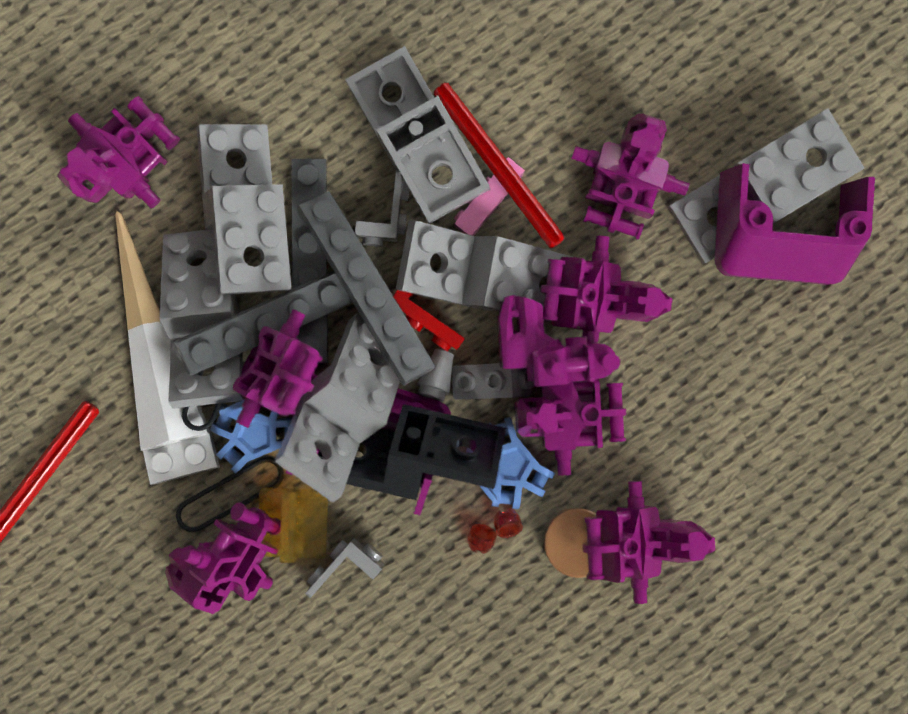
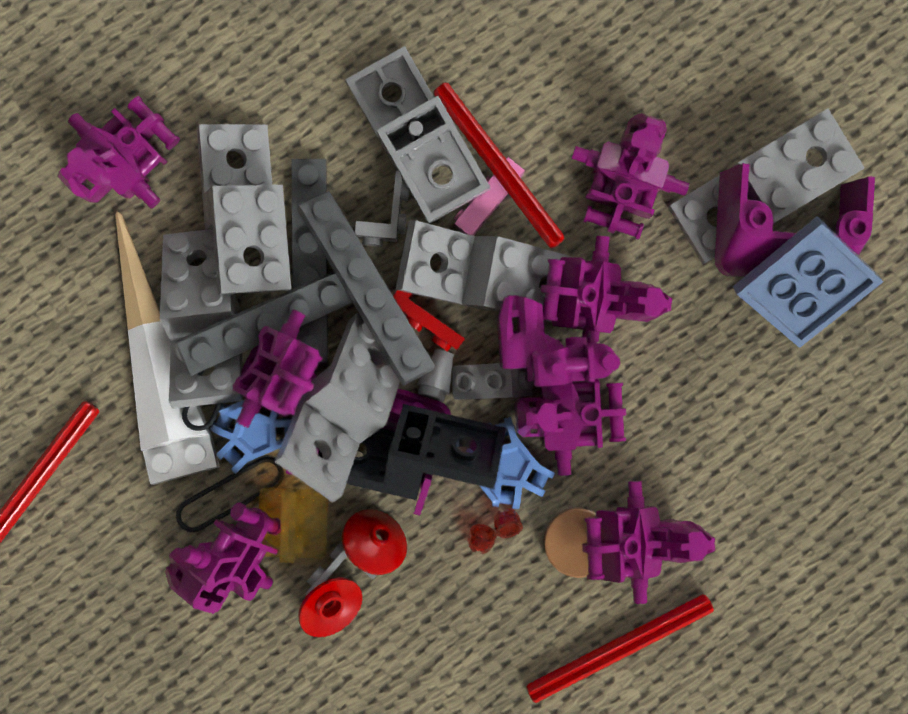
none -> red dish [298,577,363,637]
none -> red dish [342,509,407,575]
none -> red axle [526,595,714,703]
none -> sand blue plate [733,217,883,348]

